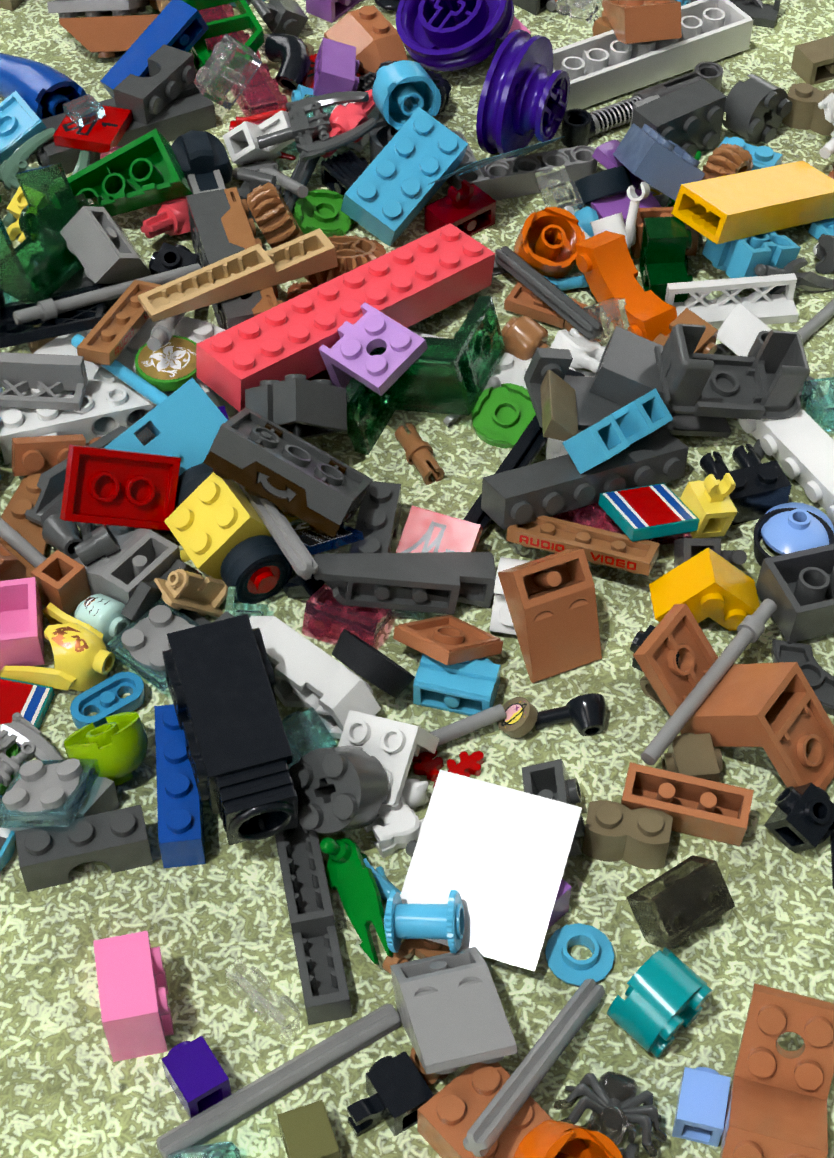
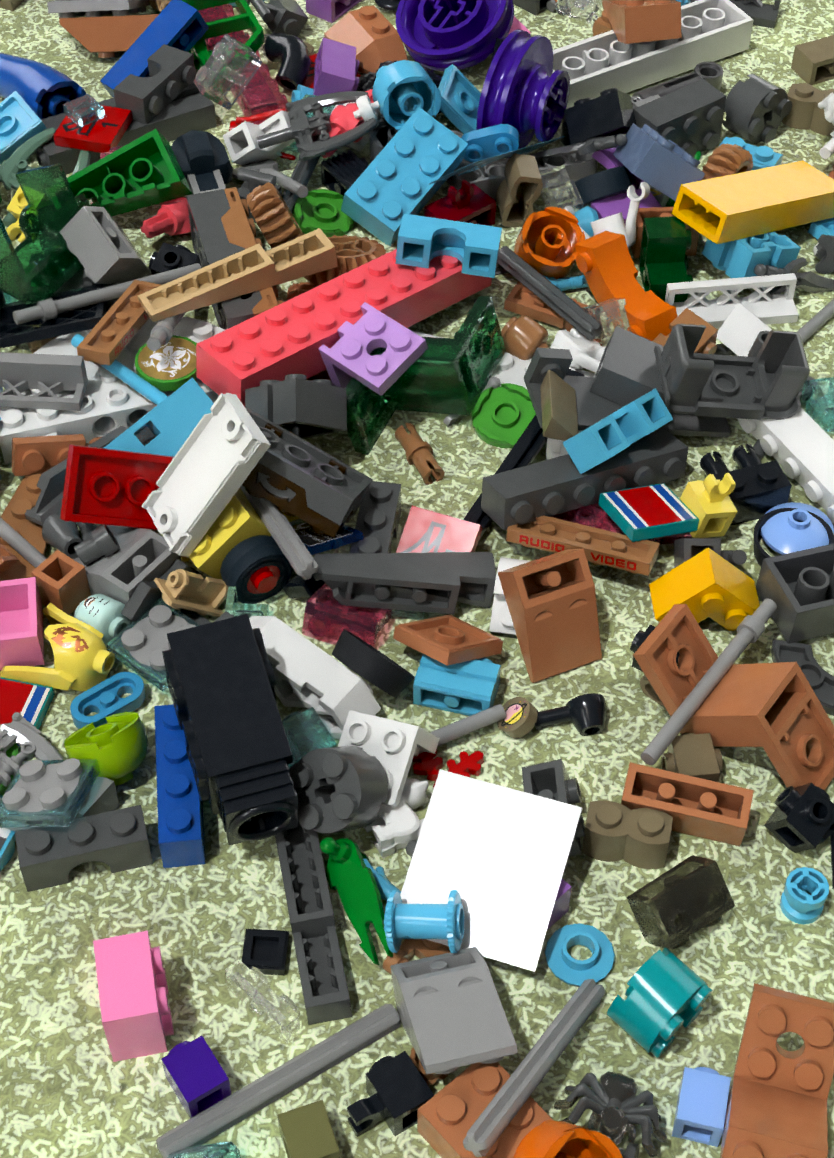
none -> white piece [142,392,271,557]
none -> black tile [241,929,290,976]
none -> white piece [353,95,380,127]
none -> medium azure arch [395,213,502,278]
none -> medium azure tile [438,64,481,134]
none -> dark azure plate [461,124,519,162]
none -> dark tan brick [496,153,543,227]
none -> dark grey piece [531,134,627,160]
none -> black brick [564,88,636,145]
none -> medium azure wheel [780,867,829,925]

